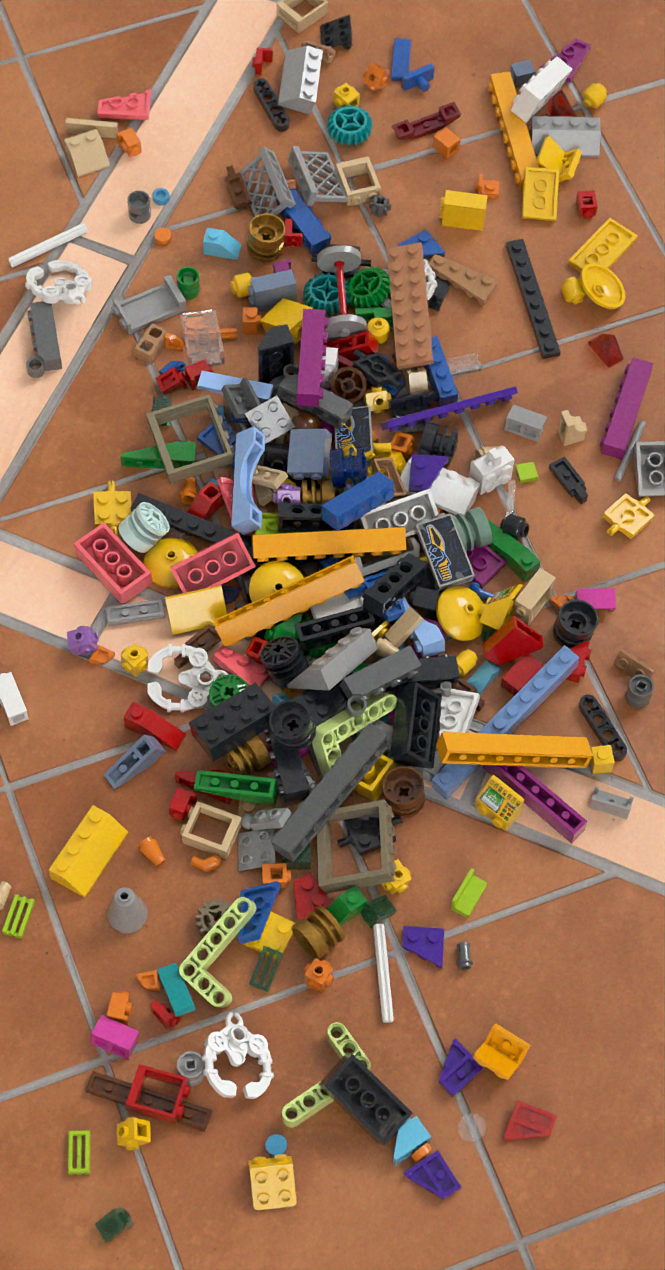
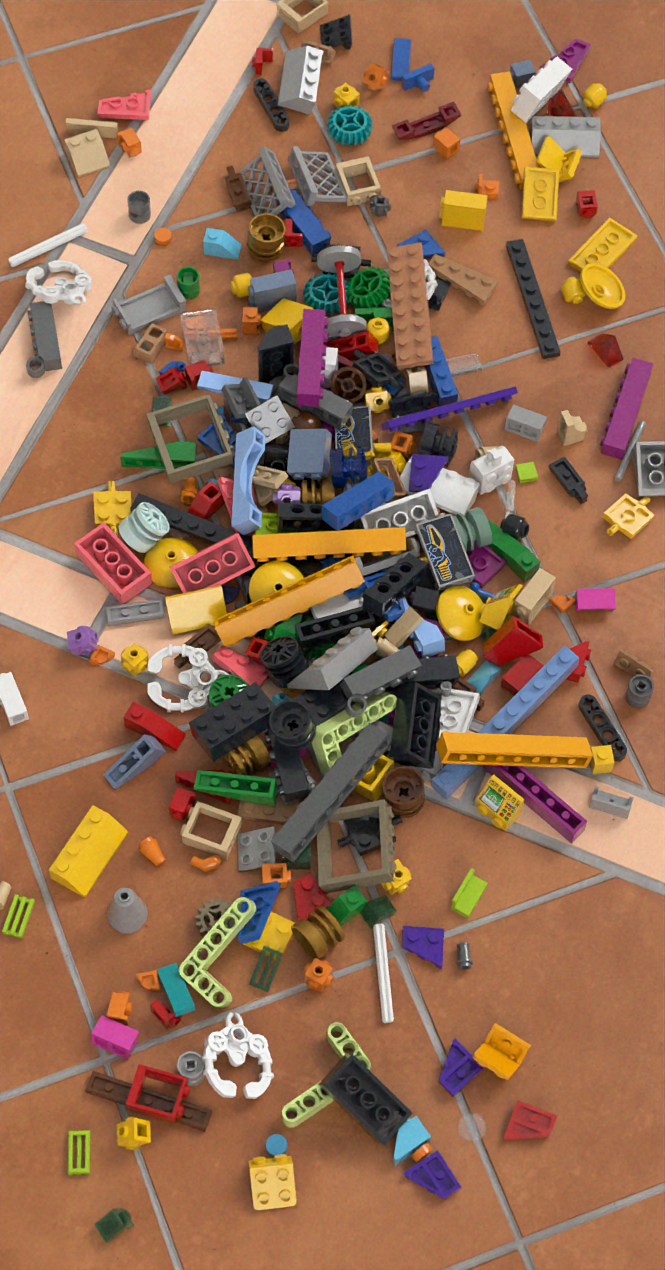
dark azure tile [152,188,170,206] -> none
light grey plate [241,808,292,830] -> none
black wheel [553,599,599,649] -> none

